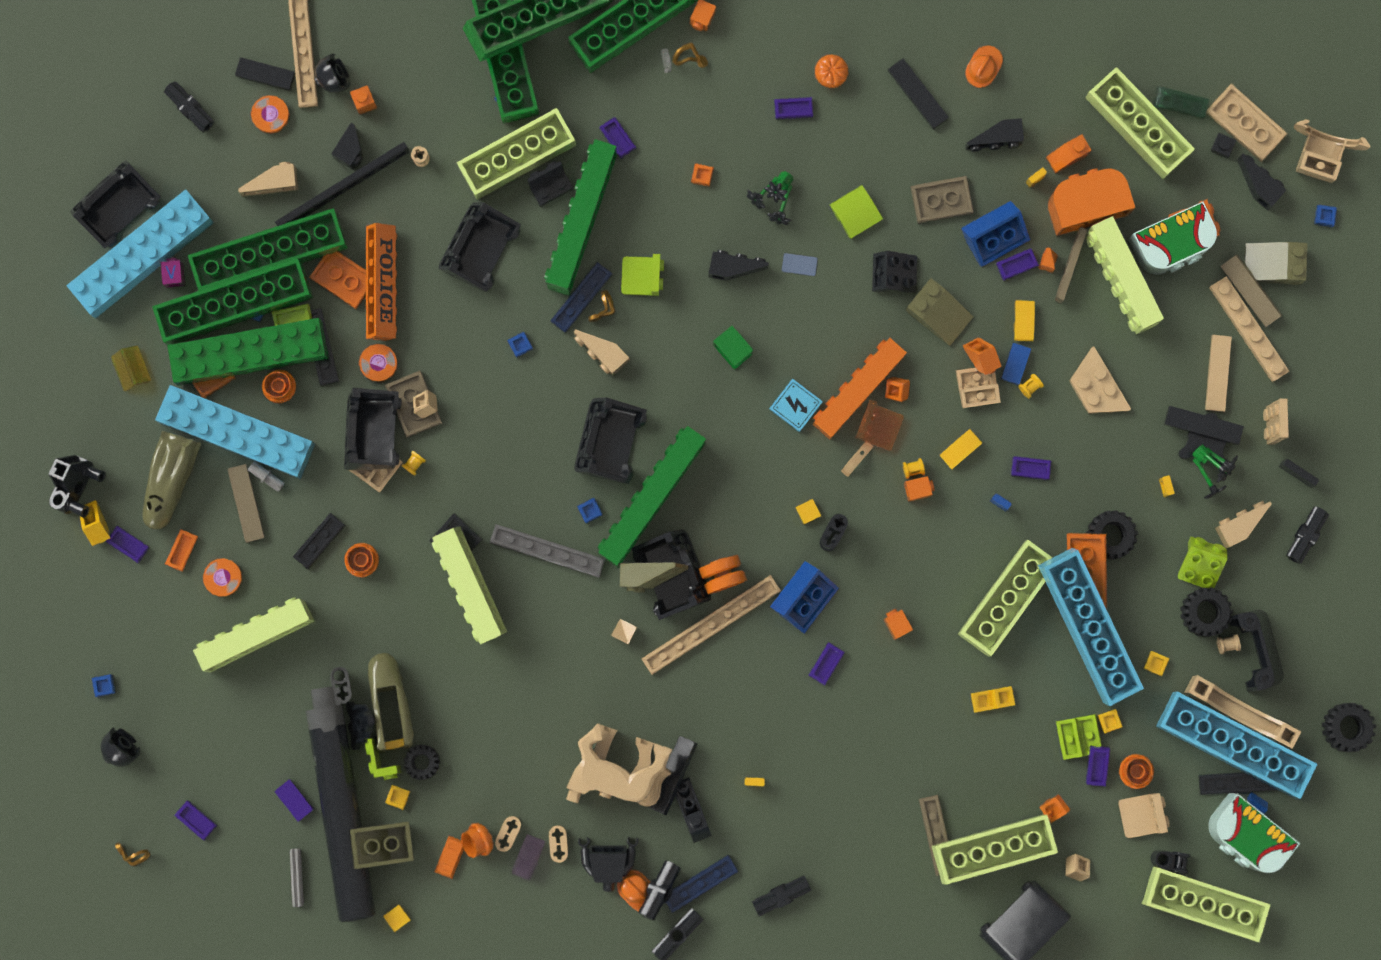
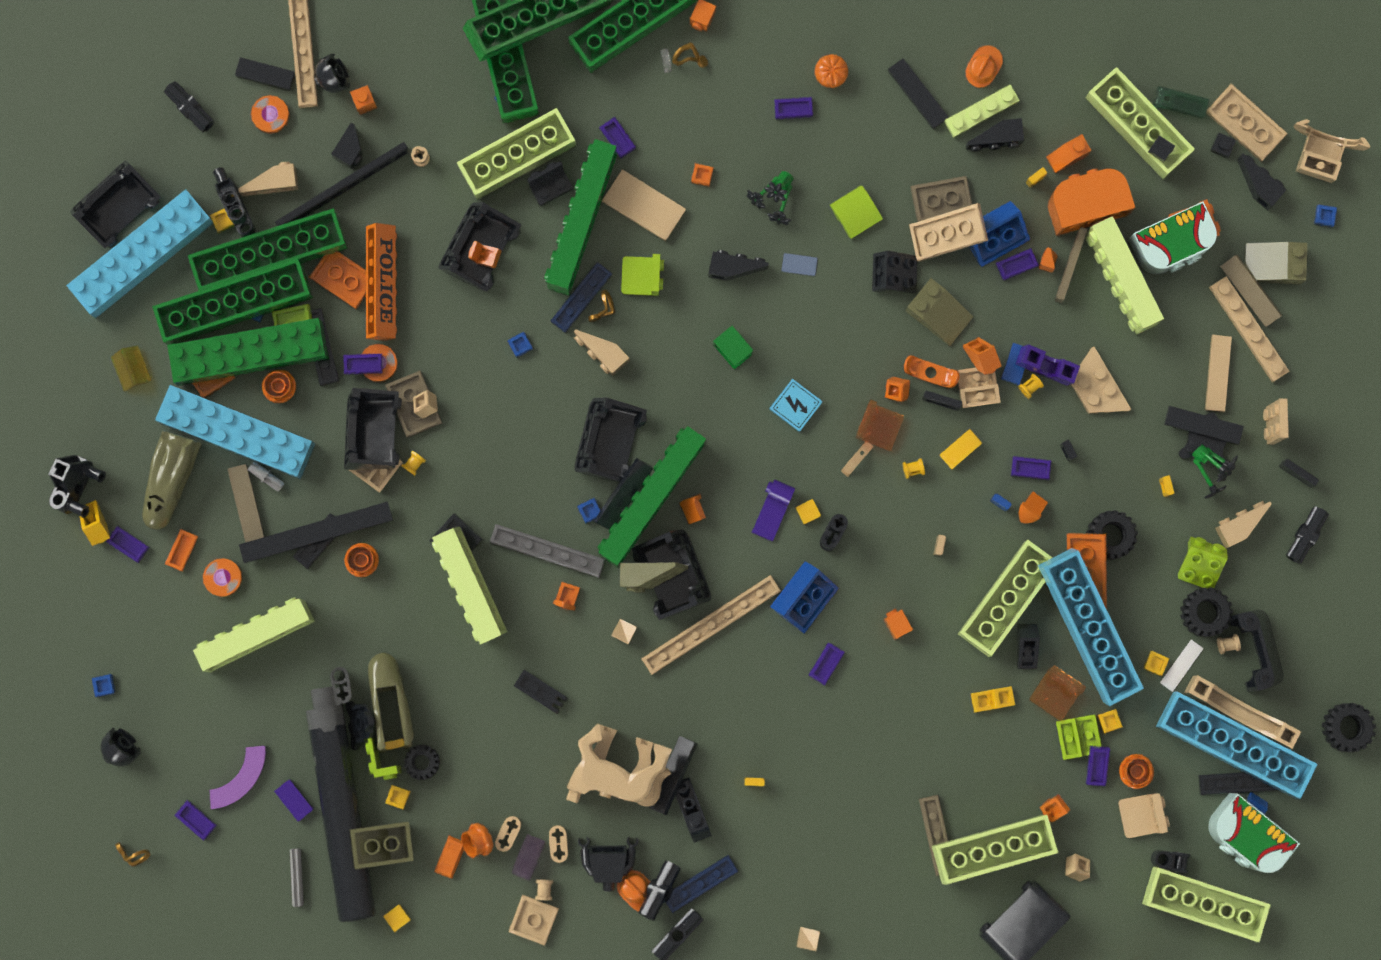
magenta brick [161,258,185,288] -> none
orange wheel [699,555,747,595] -> none
black piece [752,875,812,917] -> none
orange brick [813,338,907,439] -> none
orange brick [904,476,935,502] -> none
yellow slope [1014,300,1035,341] -> none
none -> yellow tile [210,209,235,233]
none -> medium lavender tile [210,746,266,809]
none -> black piece [213,167,256,237]
none -> black tile [239,501,393,563]
none -> dark purple tile [343,353,383,375]
none -> orange bracket [468,241,502,269]
none -> tan tile [509,895,559,946]
none -> black hinge [514,670,568,714]
none -> tan bush [535,879,554,901]
none -> orange tile [553,582,580,611]
none -> black tile [594,458,653,530]
none -> tan tile [602,169,686,242]
none -> orange tile [679,493,706,524]
none -> dark purple door [752,479,795,542]
none -> tan slope [796,927,820,951]
none -> orange piece [904,355,960,388]
none -> tan tile [909,203,988,262]
none -> black tile [922,391,963,411]
none -> tan tile [933,535,946,556]
none -> yellowish green plate [944,85,1020,138]
none -> dark purple arch [1015,344,1080,386]
none -> black arch [1016,624,1040,669]
none -> orange tile [1019,491,1048,523]
none -> clear orange bracket [1029,665,1086,721]
none -> black tile [1060,439,1078,461]
none -> black tile [1148,135,1175,163]
none -> white sticker [1160,640,1204,692]

